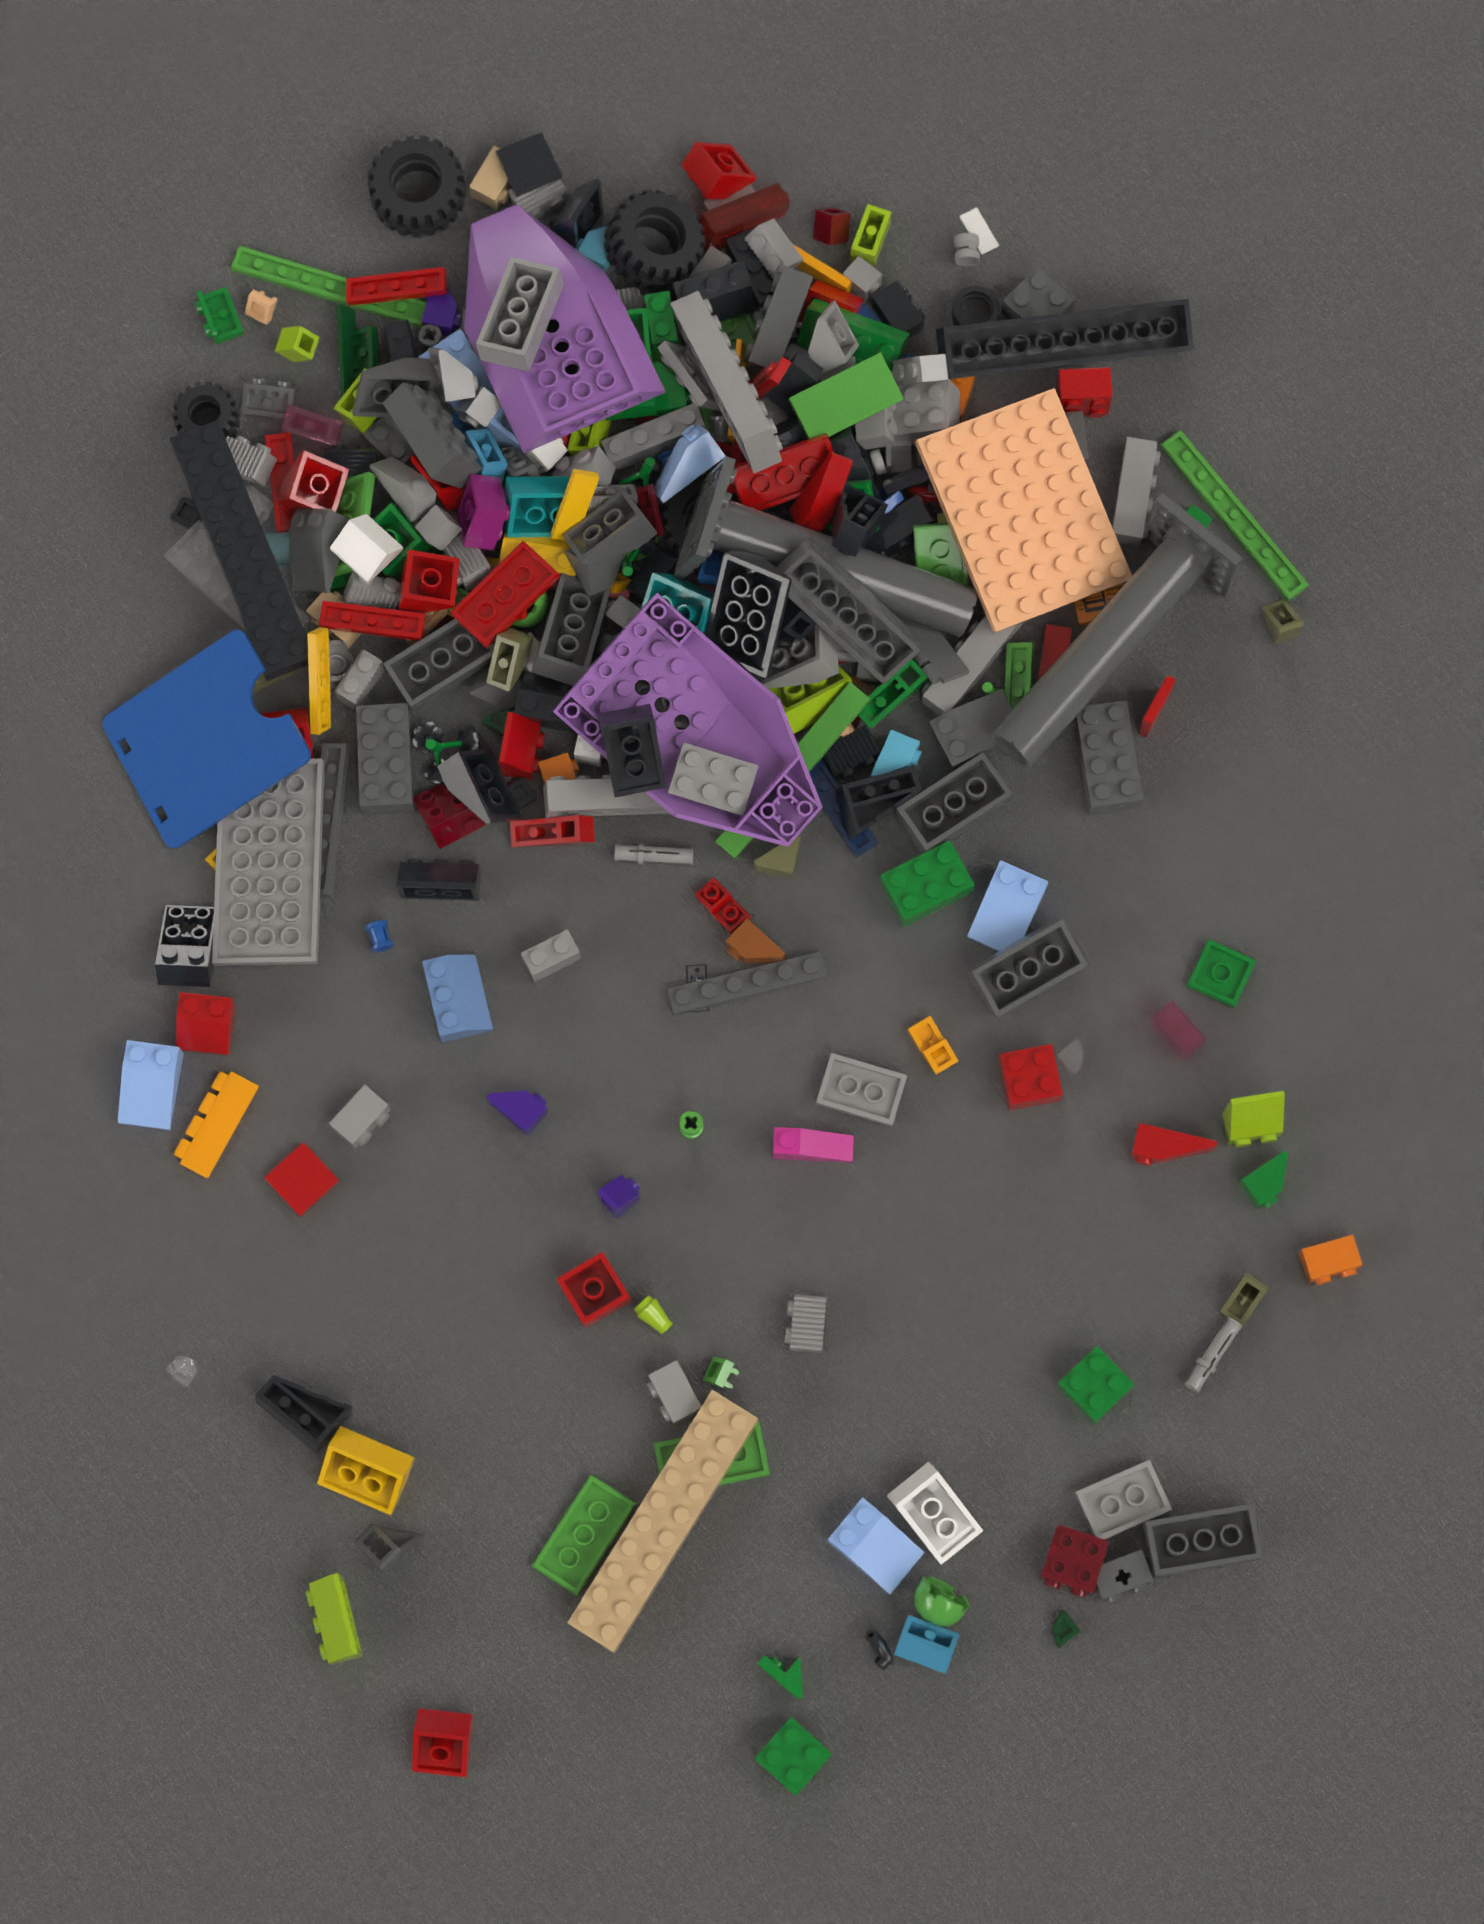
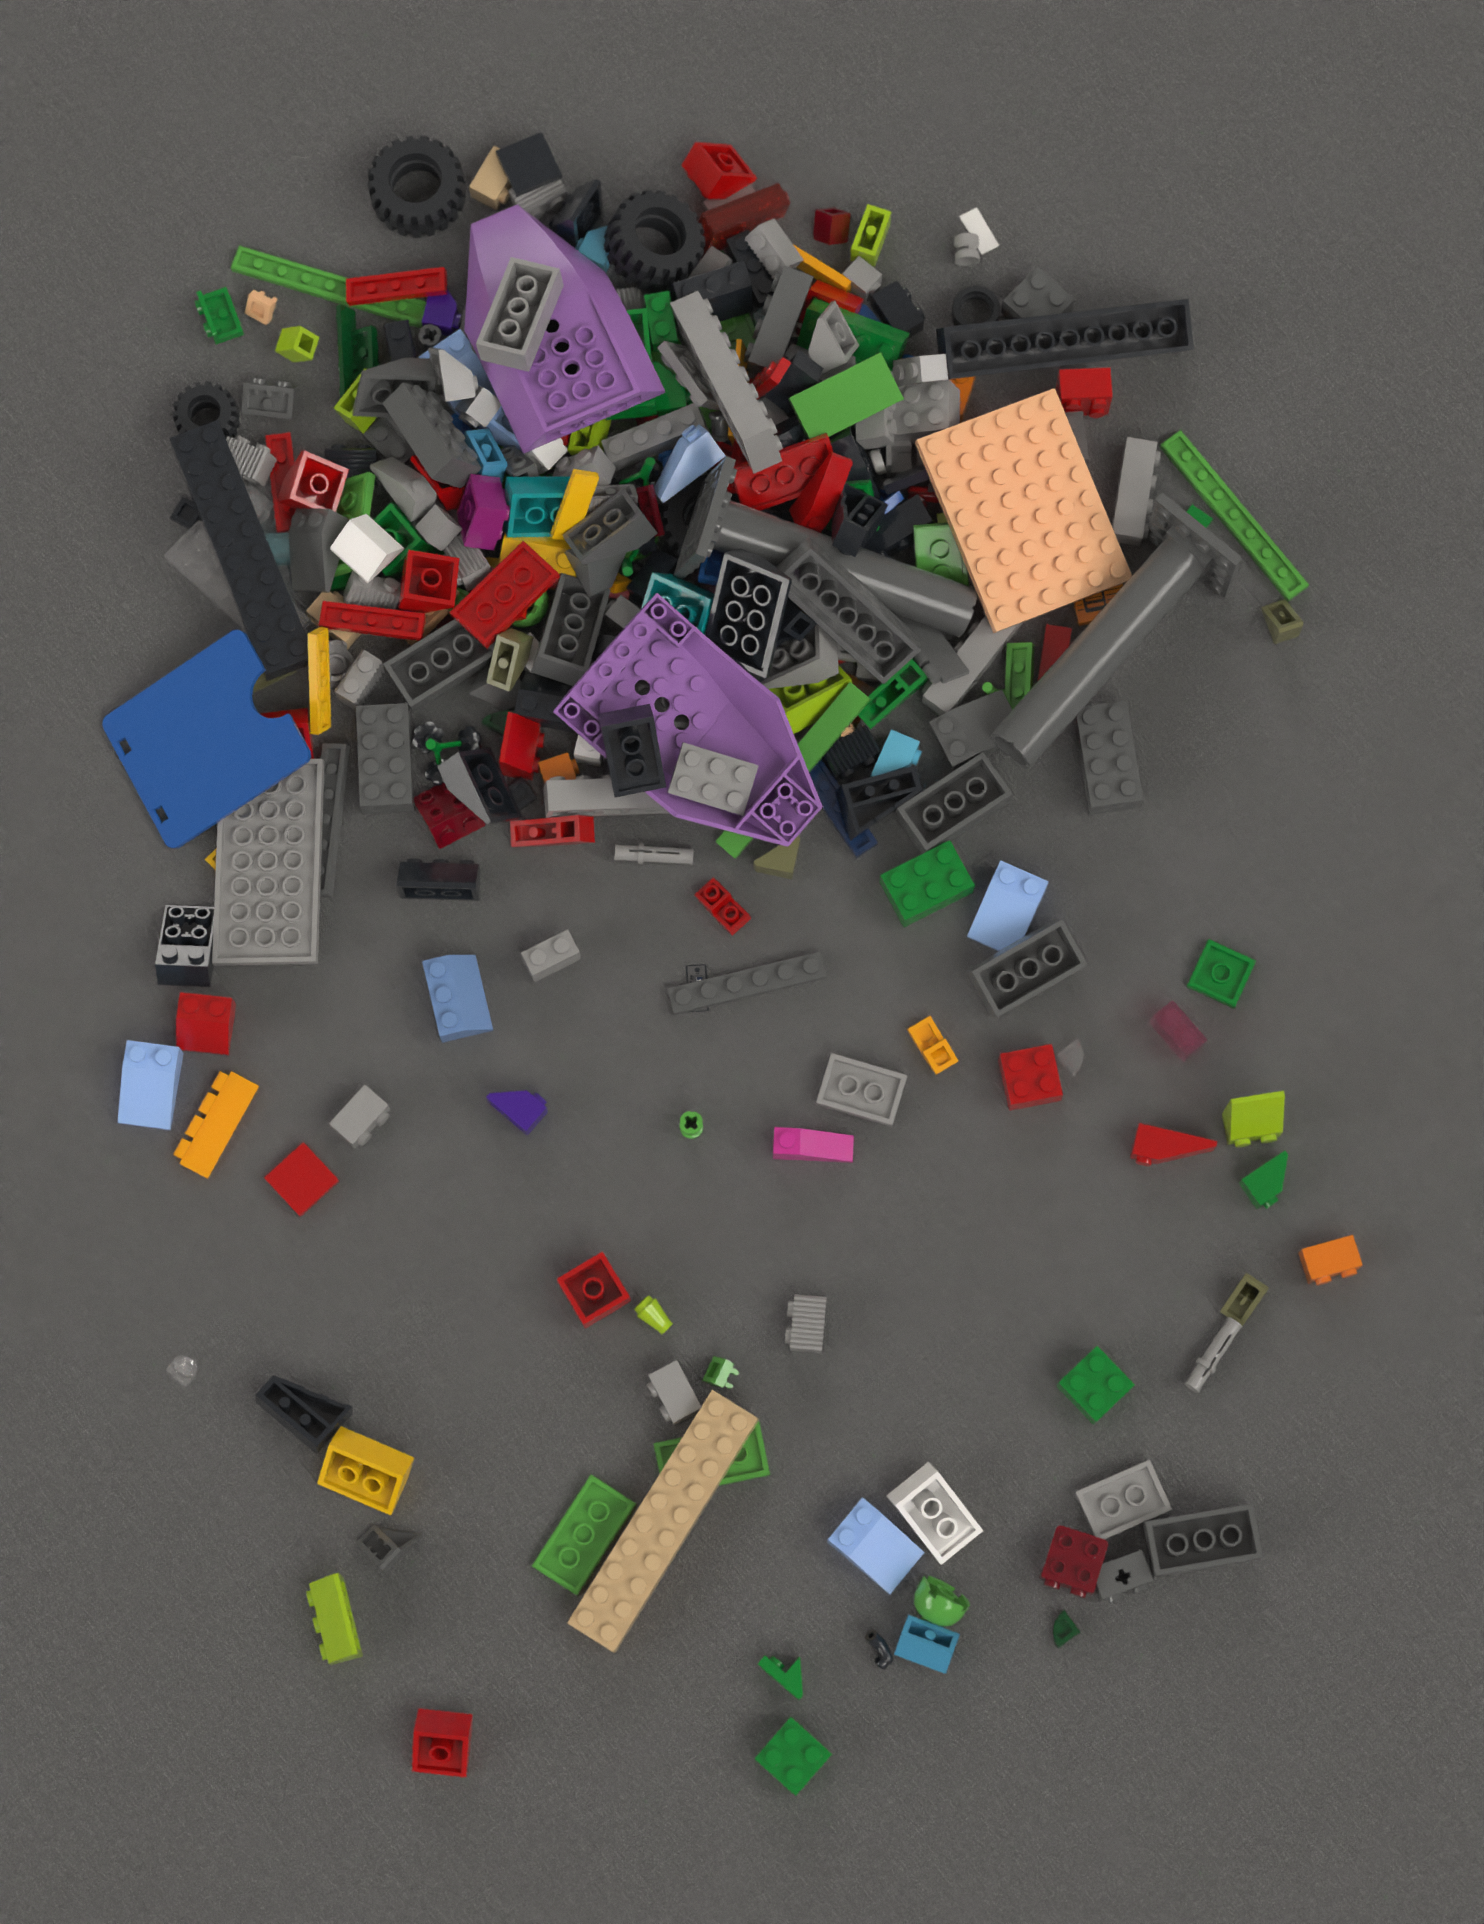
clear pink brick [282,405,345,445] -> none
blue bush [365,920,394,953] -> none
dark purple slope [597,1175,640,1219] -> none
dark orange slope [726,919,786,964] -> none
red tile [1139,676,1176,738] -> none

